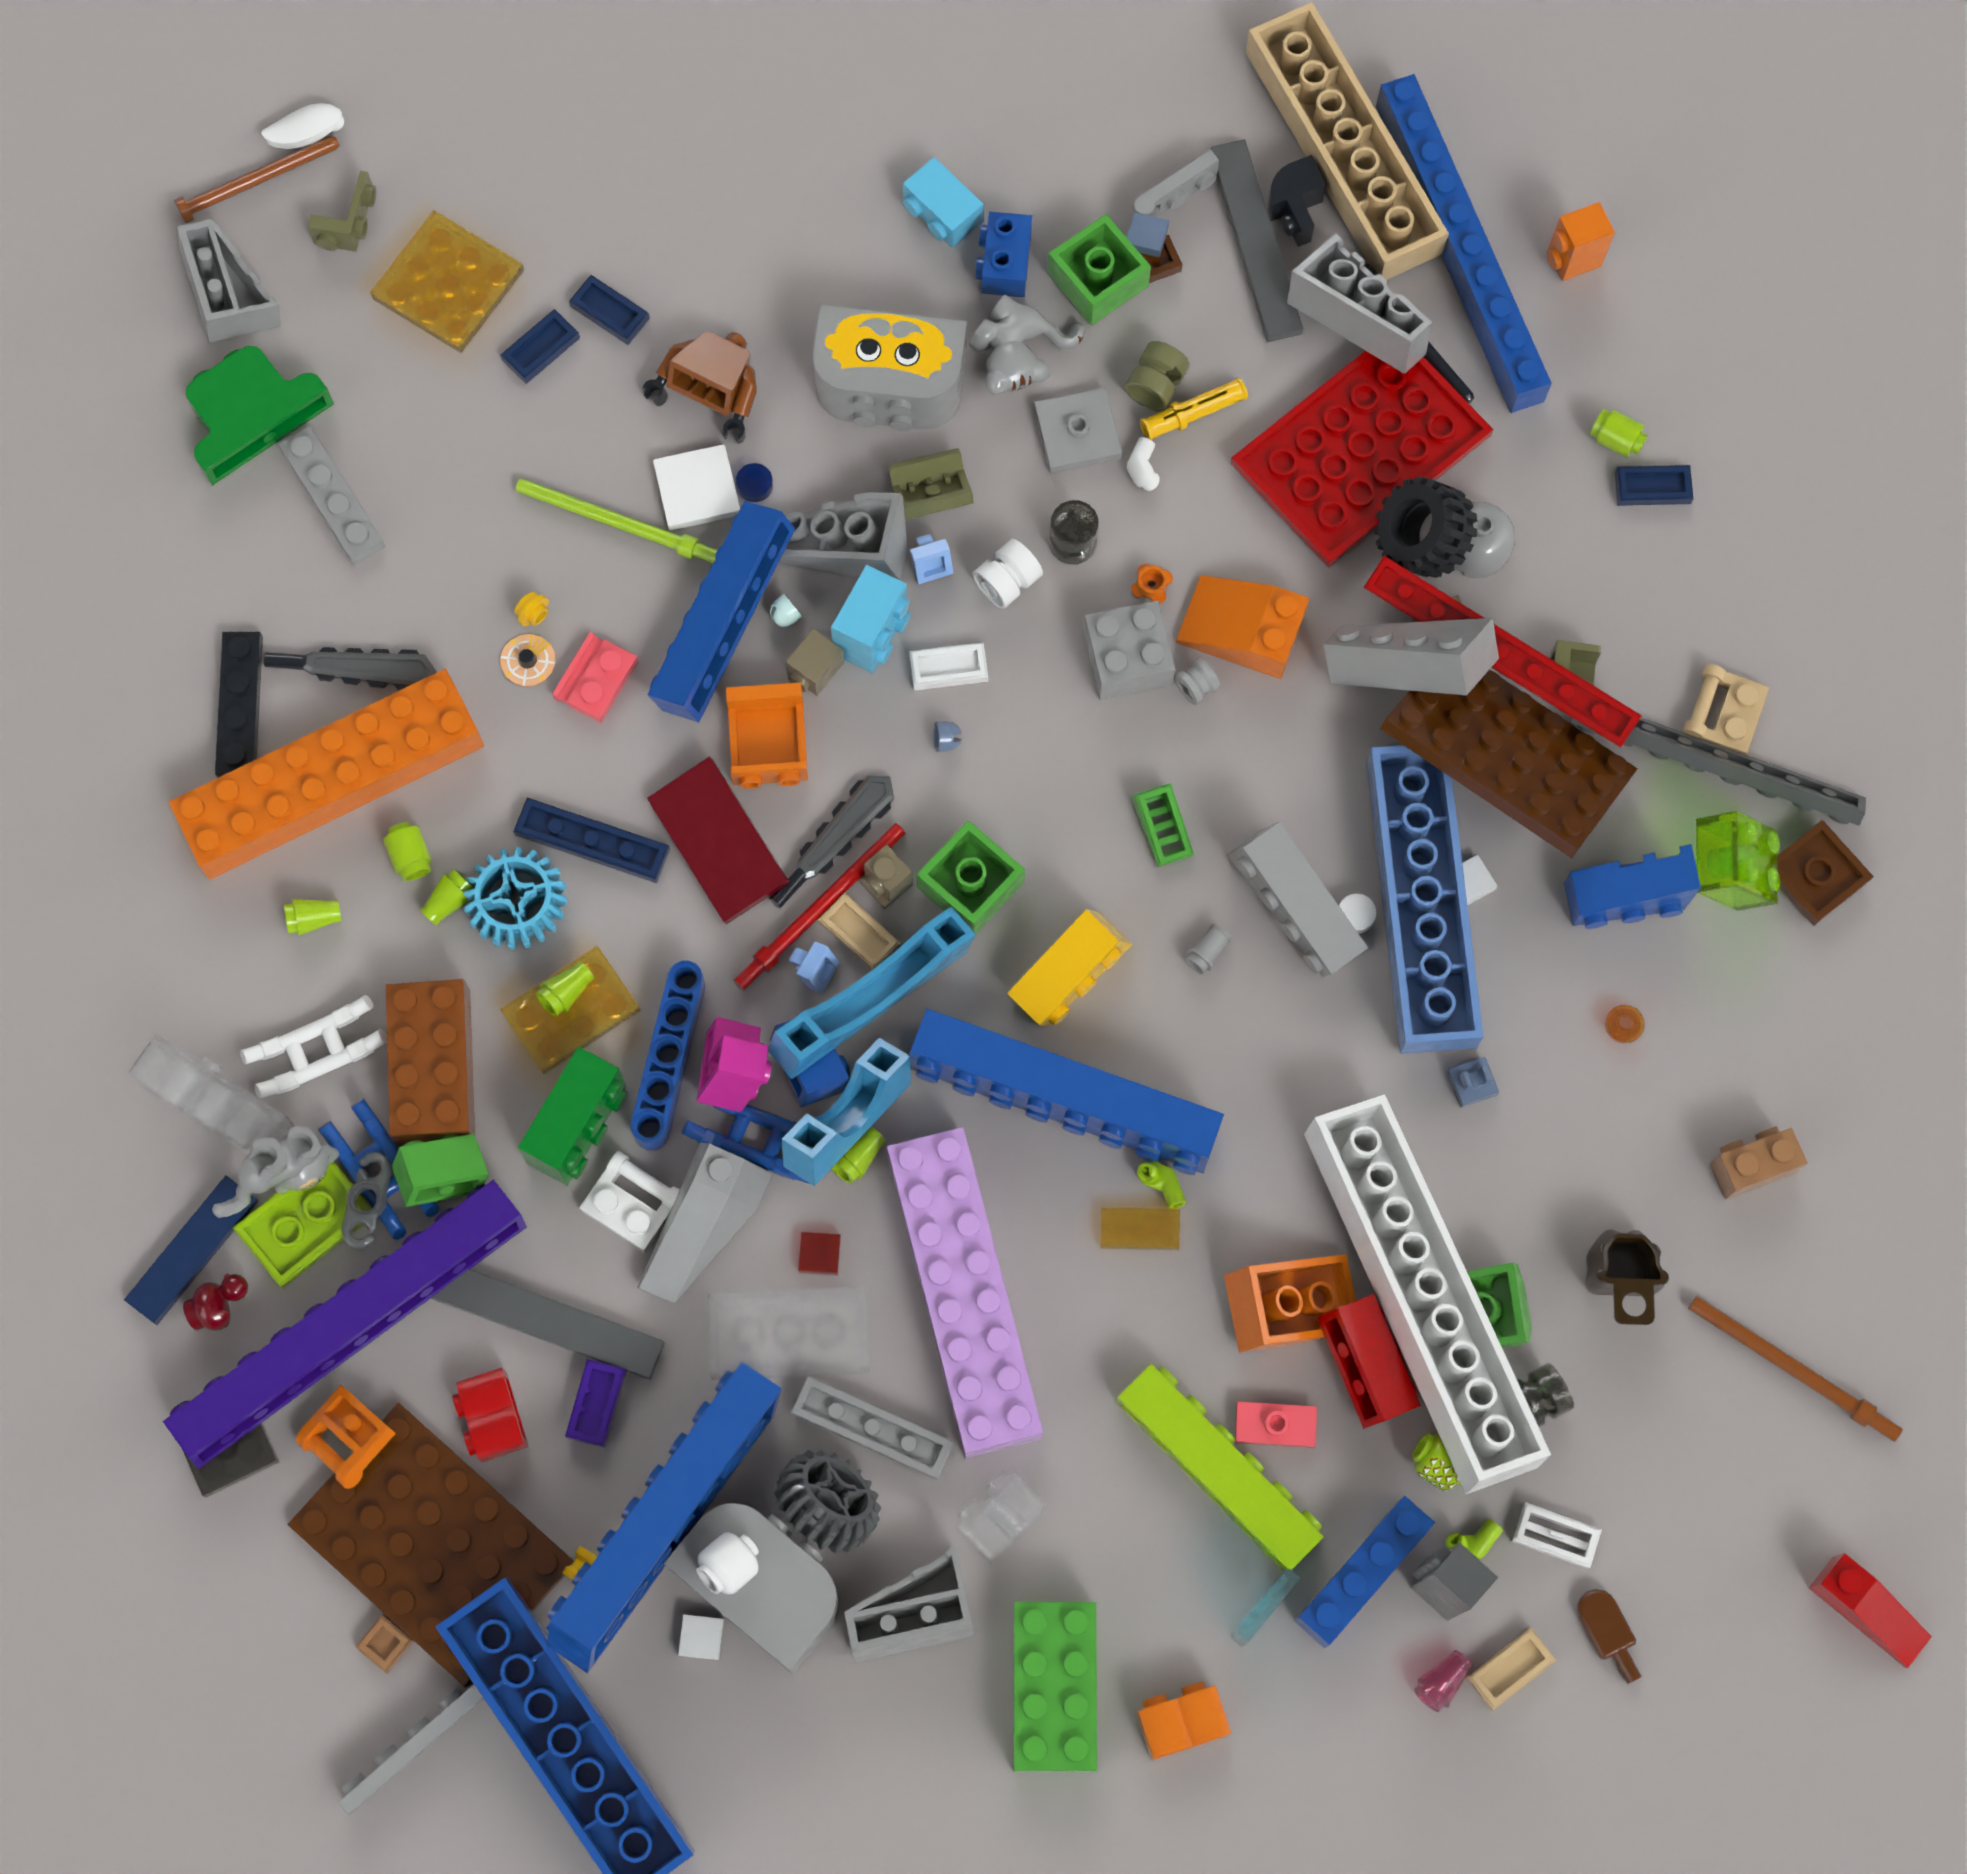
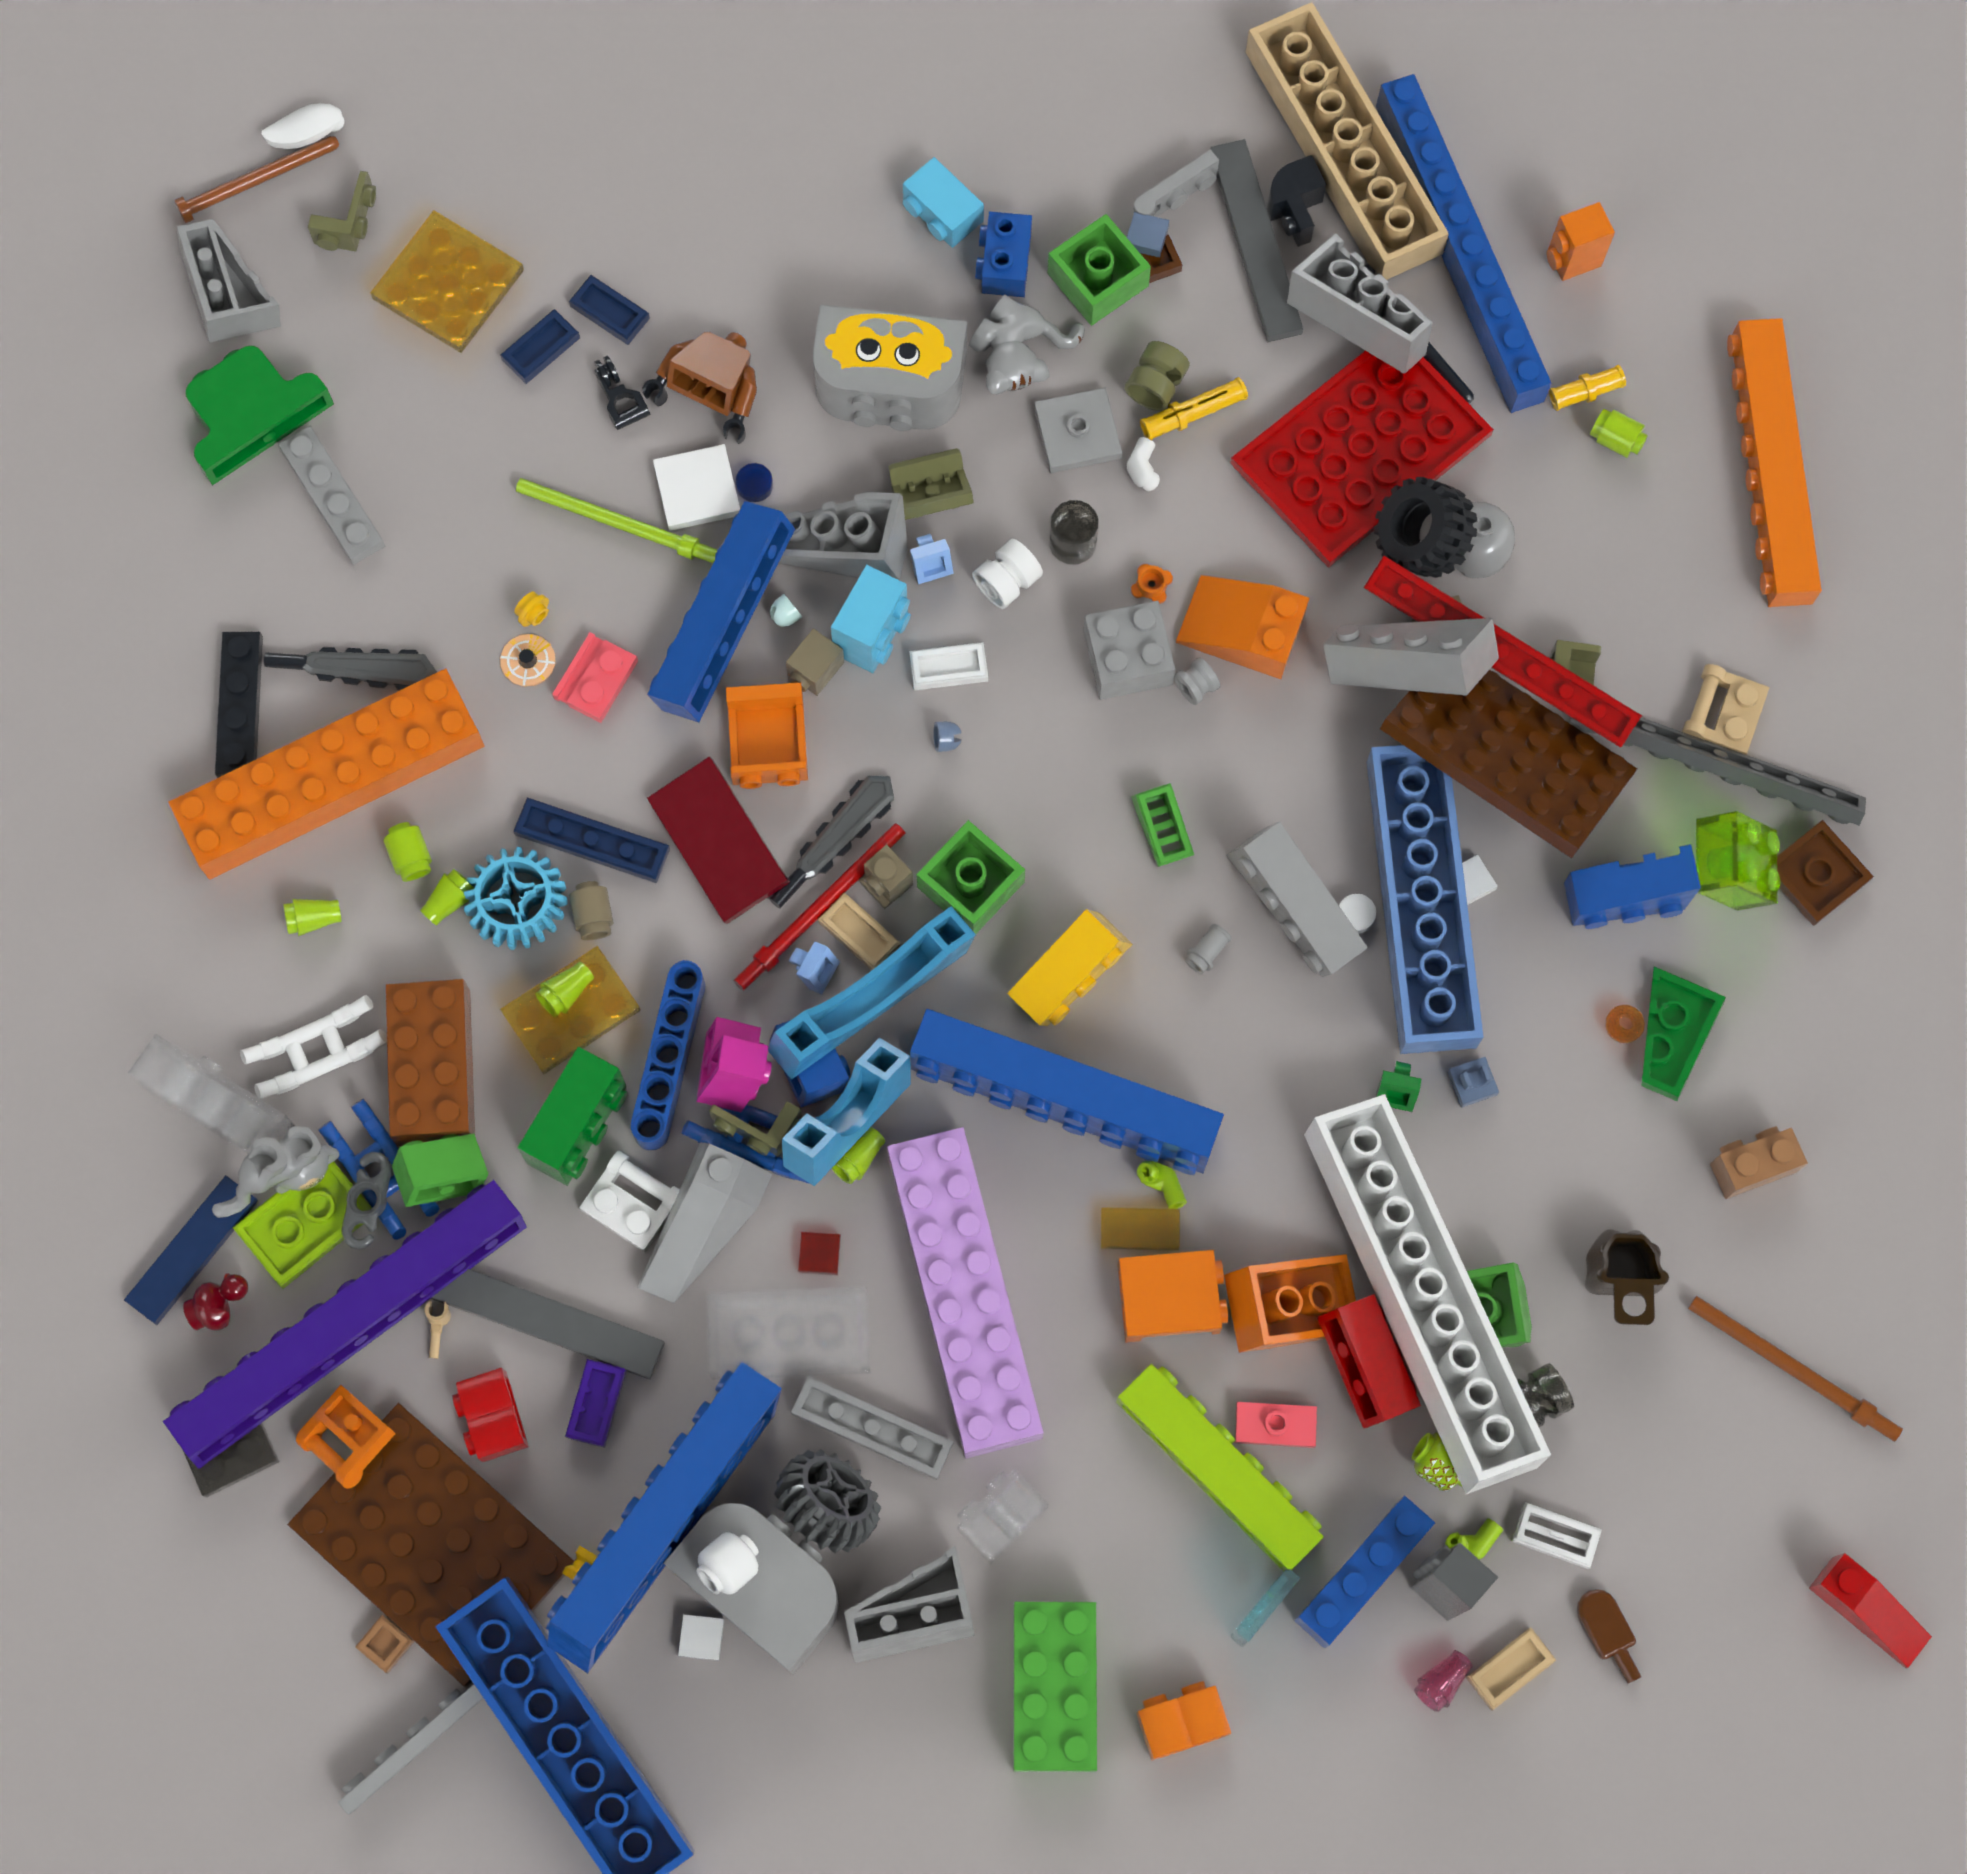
dark blue tile [1615,465,1693,506] -> none
none -> tan hand [424,1301,451,1359]
none -> dark tan brick [569,881,614,940]
none -> black piece [594,355,650,430]
none -> olive bracket [709,1101,802,1157]
none -> orange panel [1117,1250,1228,1343]
none -> green tile [1376,1061,1422,1112]
none -> yellow pin [1549,365,1626,411]
none -> green wing [1641,966,1726,1101]
none -> orange brick [1727,318,1822,607]

